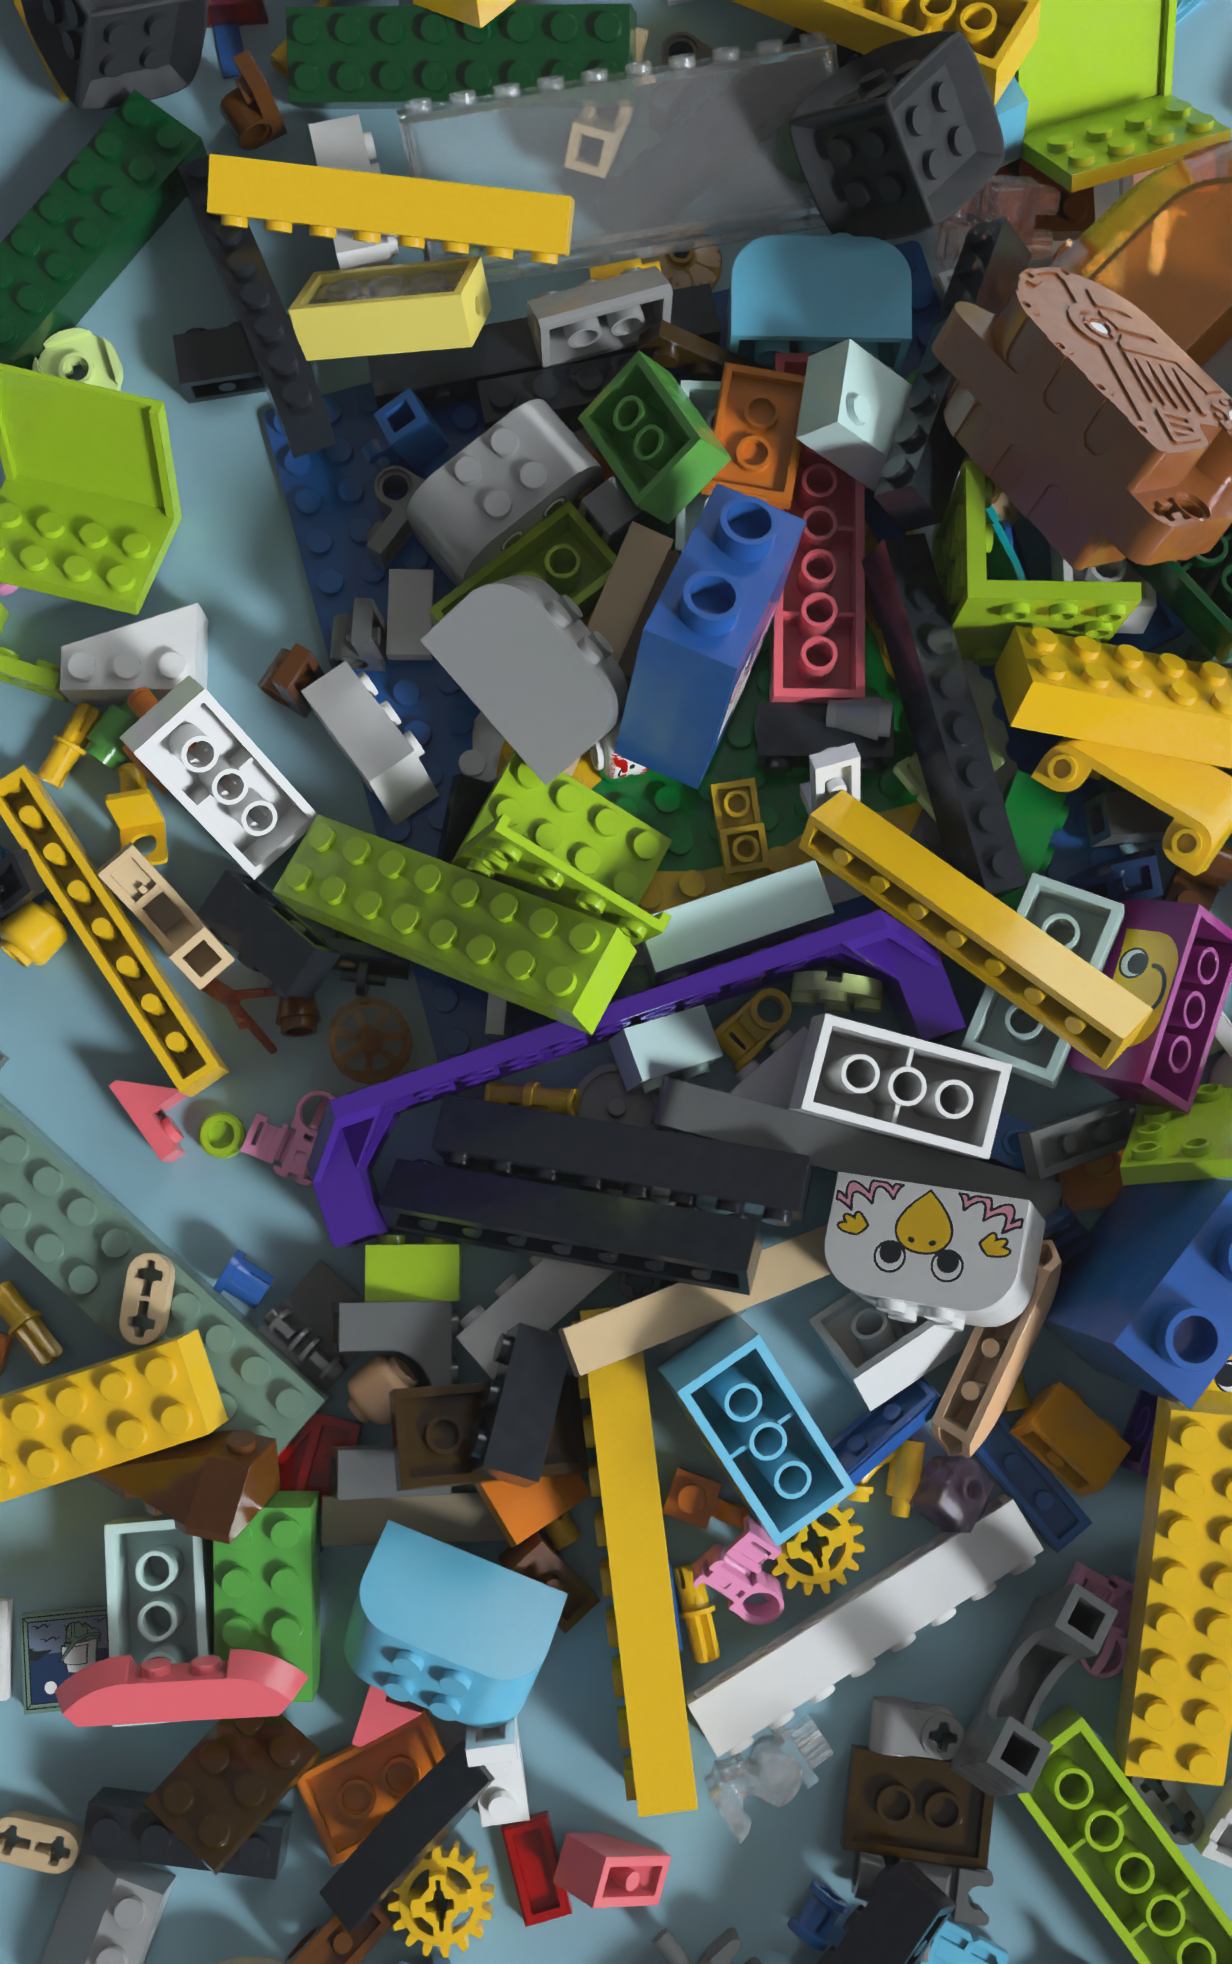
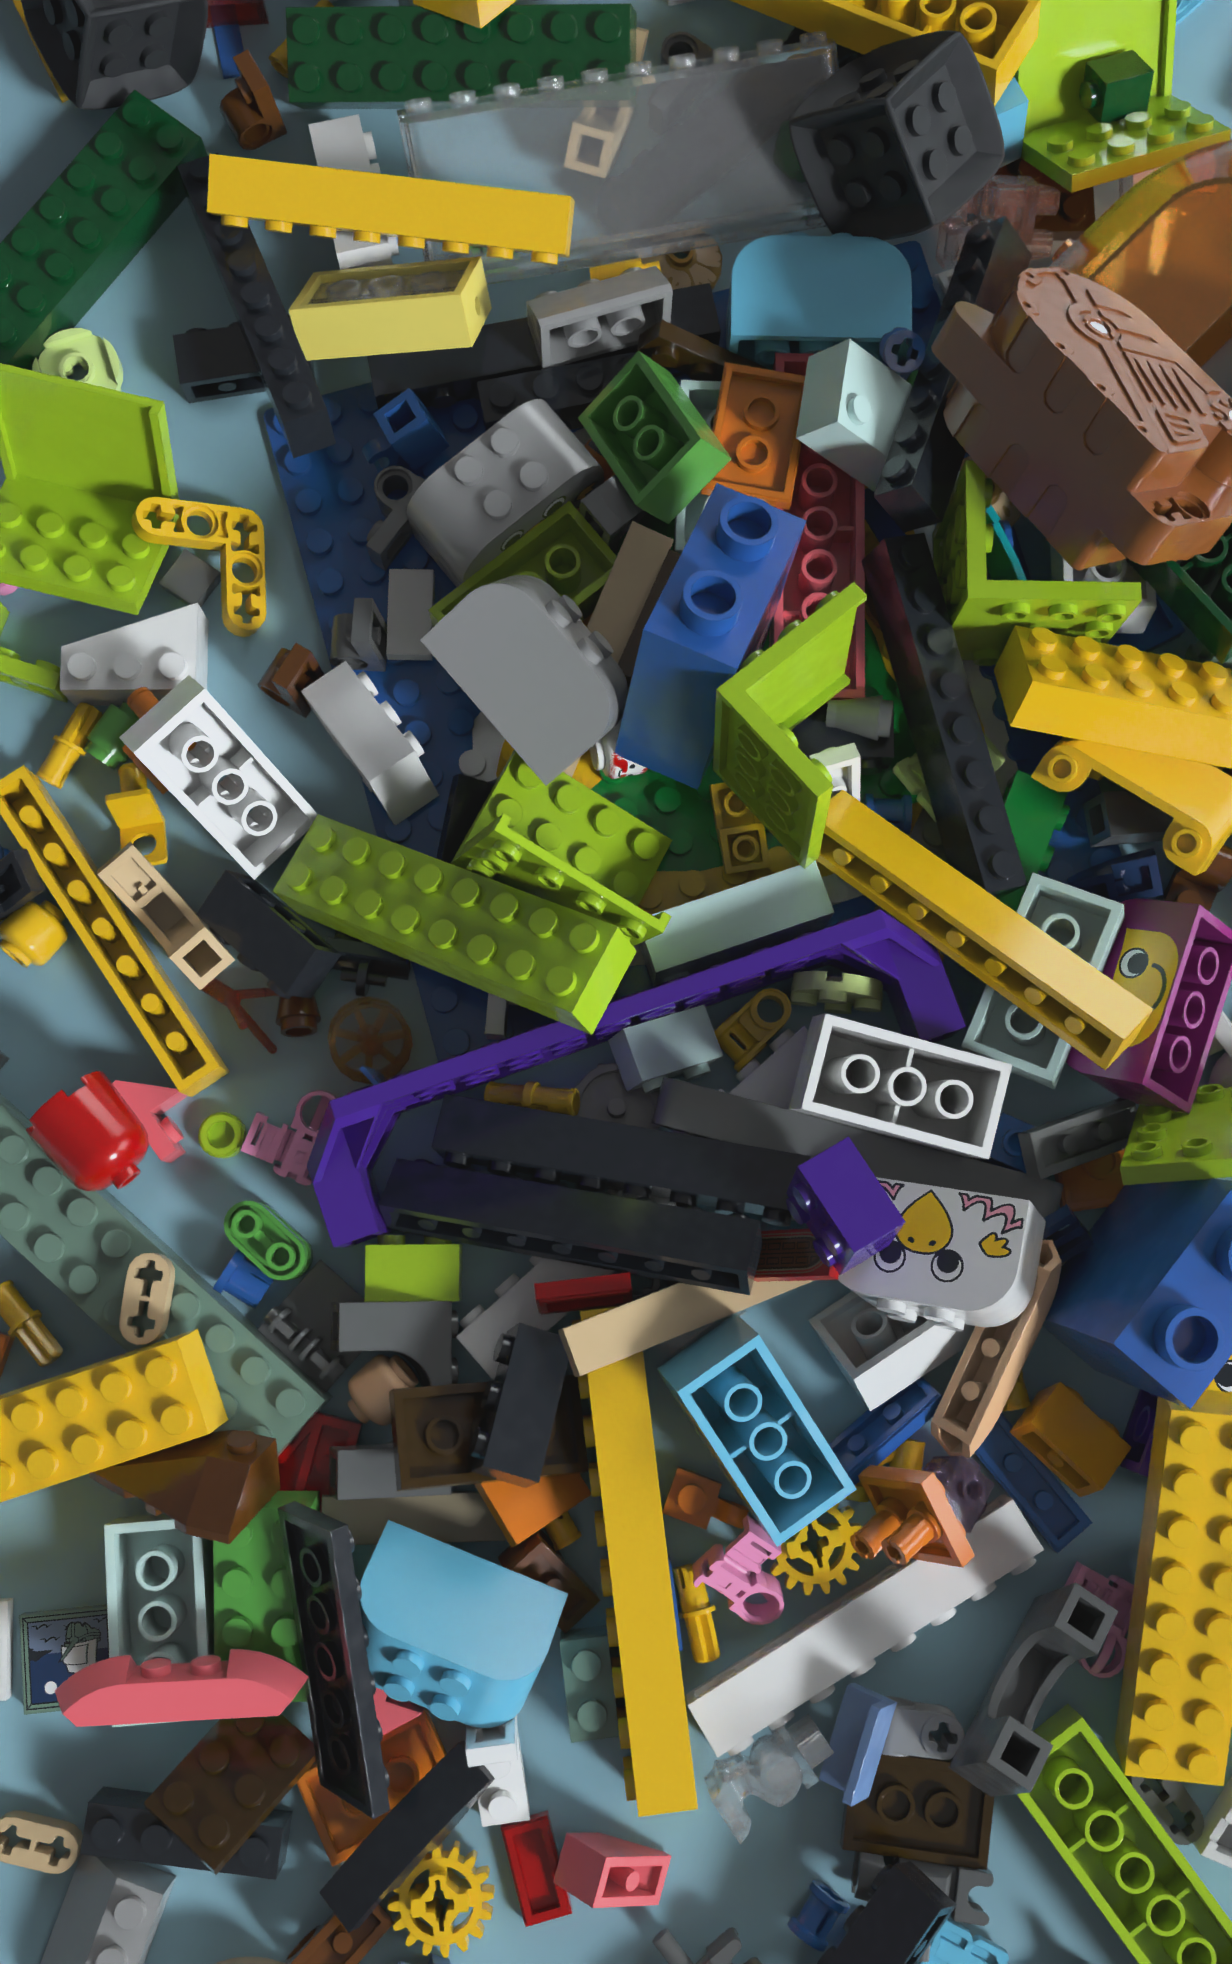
none -> red cylinder [26,1071,149,1191]
none -> yellow beam [131,497,266,637]
none -> dark grey tile [159,549,221,607]
none -> bright green brick [224,1201,313,1280]
none -> black plate [278,1501,390,1819]
none -> blue window [360,1066,388,1085]
none -> red tile [534,1272,633,1315]
none -> sand green brick [559,1625,619,1743]
none -> lime bracket [713,582,867,869]
none -> tile [754,1229,839,1282]
none -> dark purple brick [786,1136,906,1275]
none -> medium blue panel [819,1682,897,1807]
none -> orange plate [850,1465,975,1568]
none -> blue bush [863,794,912,835]
none -> blue bush [878,327,926,373]
none -> dark green brick [1079,50,1154,123]

